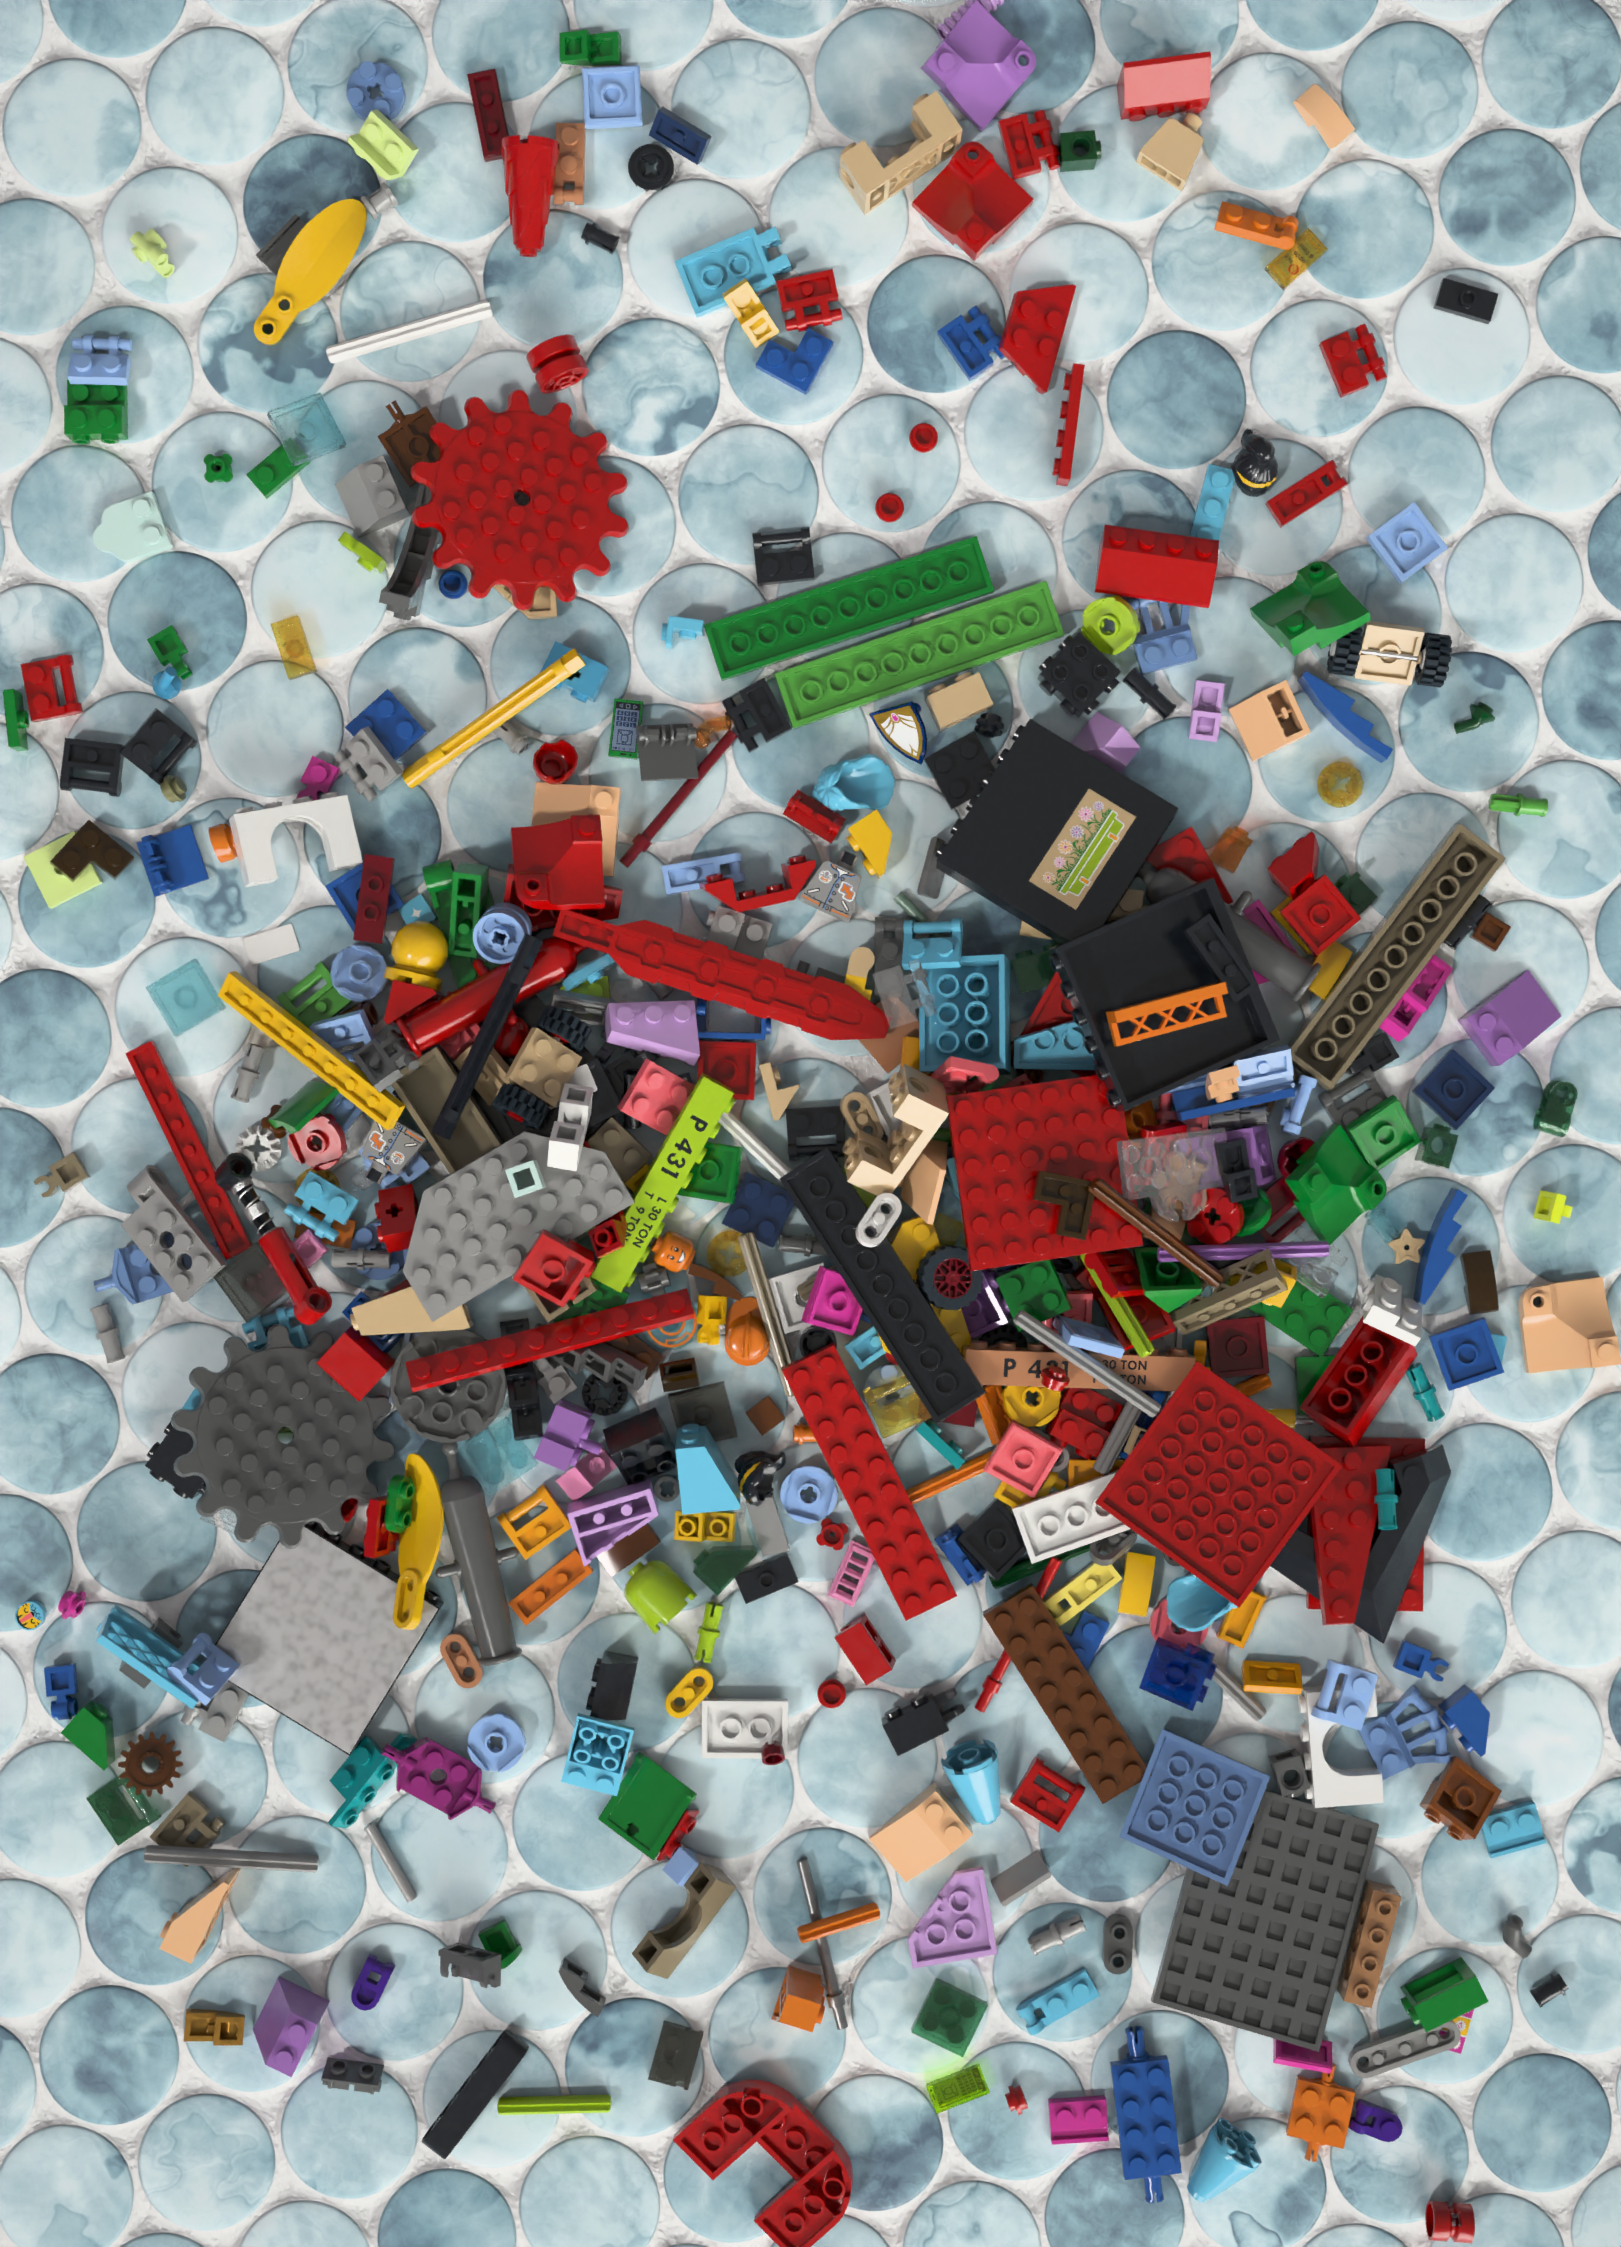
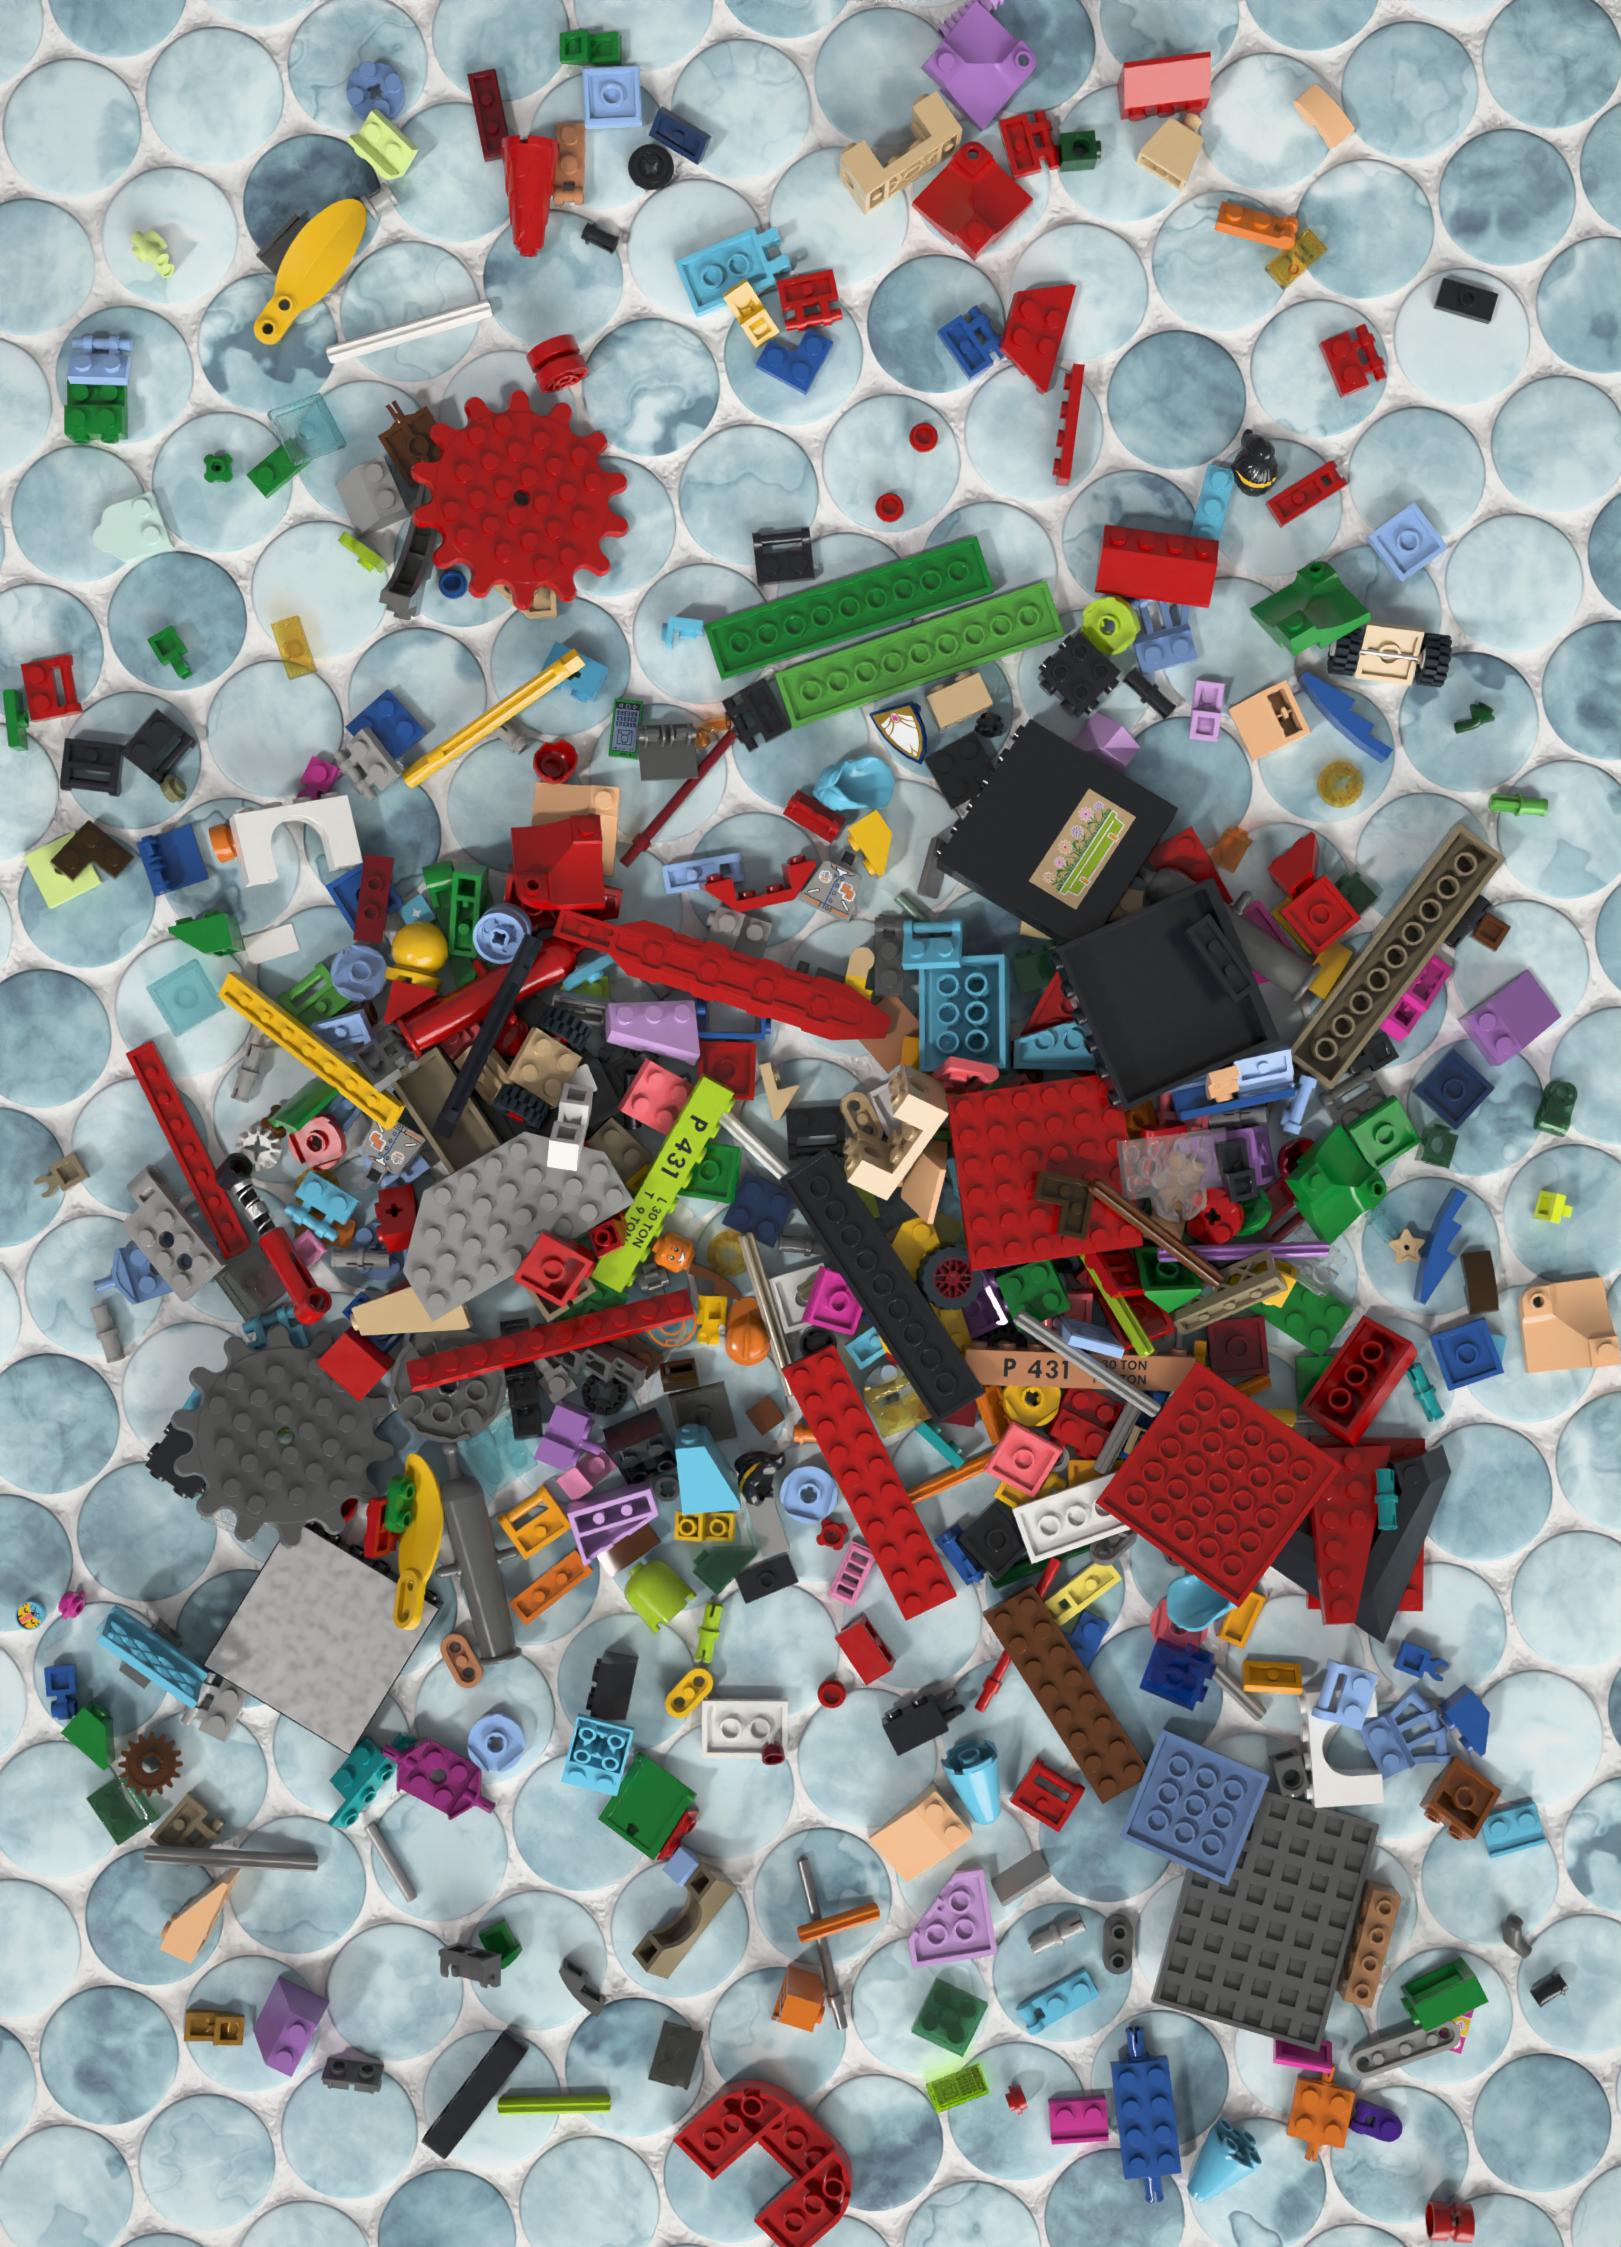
dark azure plate [152,666,182,700] -> none
light blue plate [167,1633,240,1706] -> none
dark purple plate [351,1954,396,2011] -> none
light aqua brick [505,1160,546,1198] -> none
white plate [855,1193,902,1247] -> none
clear plate [872,958,937,1029] -> none
red plate [1041,1366,1070,1391] -> none
orange fence [1106,982,1228,1047] -> none
yellow slope [1117,1552,1156,1617] -> none
white plate [1361,1274,1422,1346] -> none
none -> green slope [168,910,245,958]

